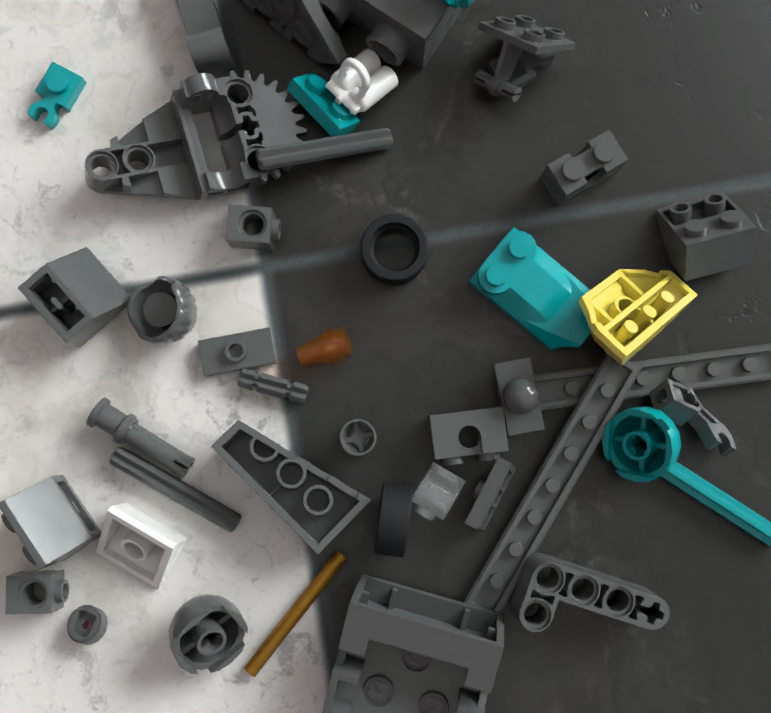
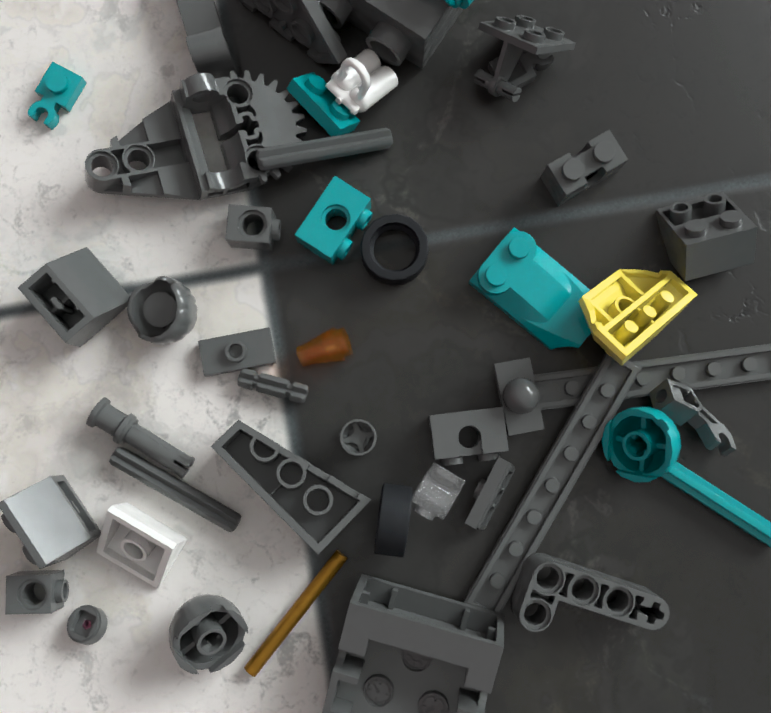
none -> teal brick [295,176,373,265]

